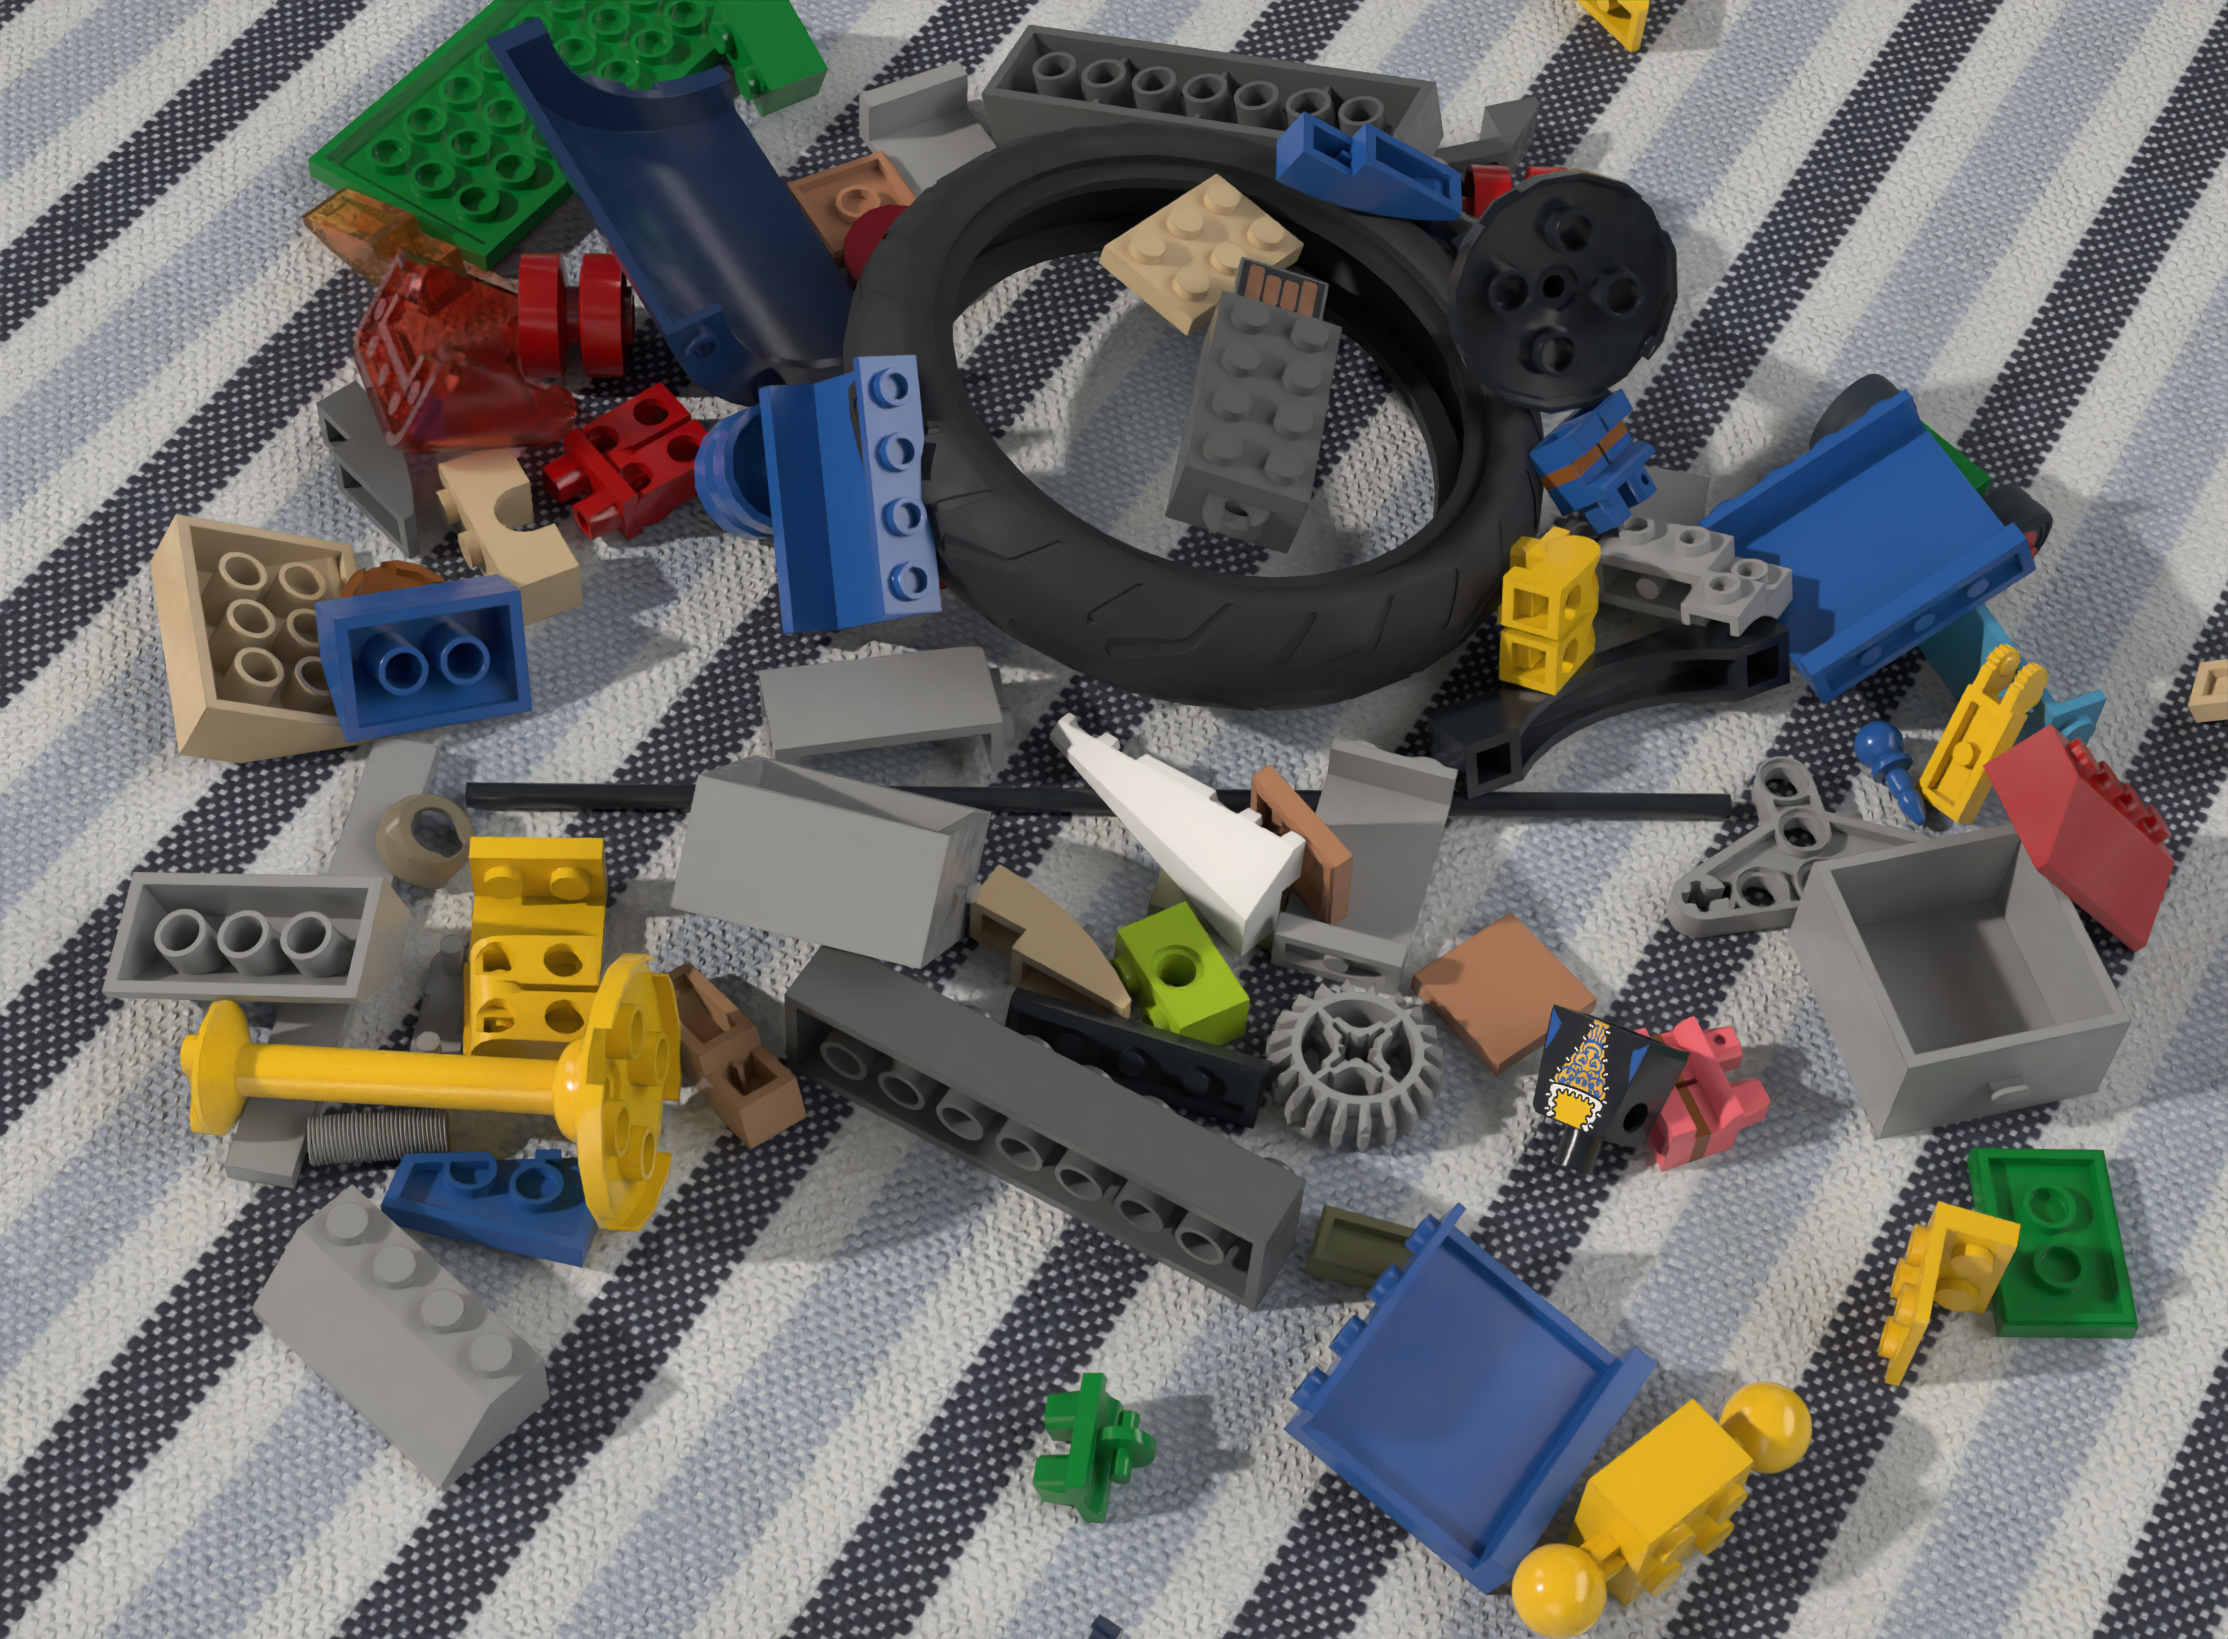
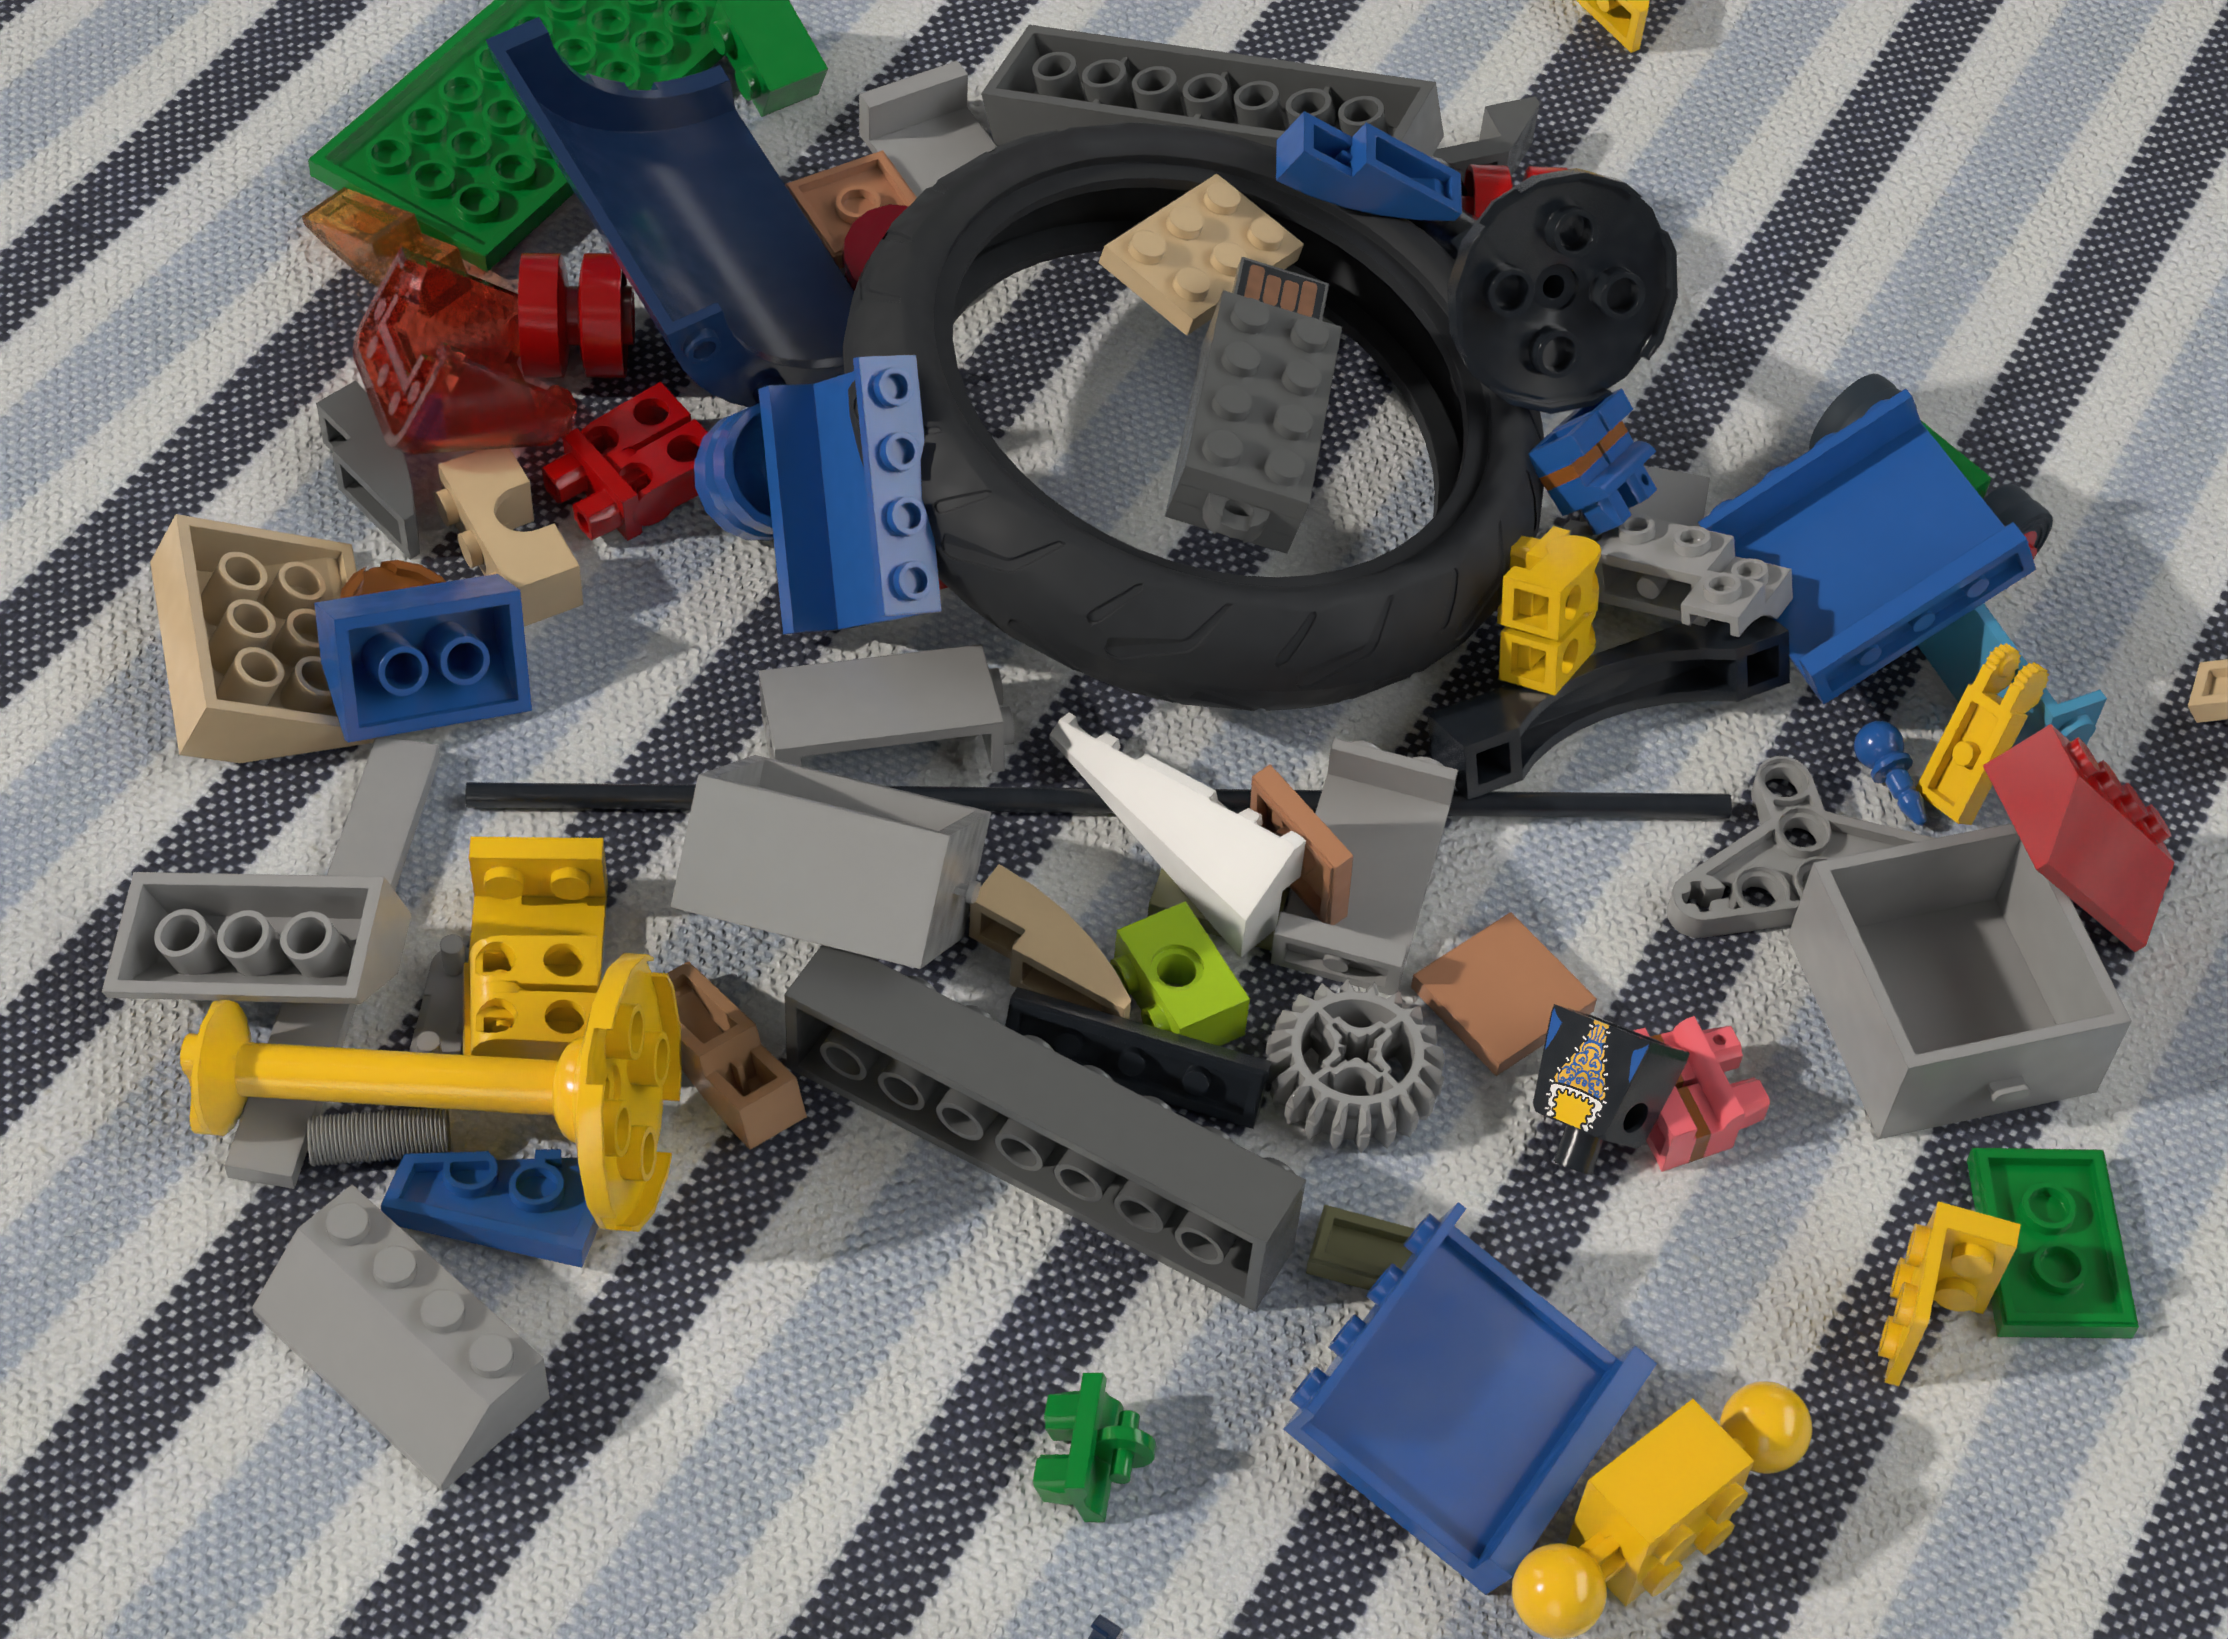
dark tan piece [375,793,476,889] -> none

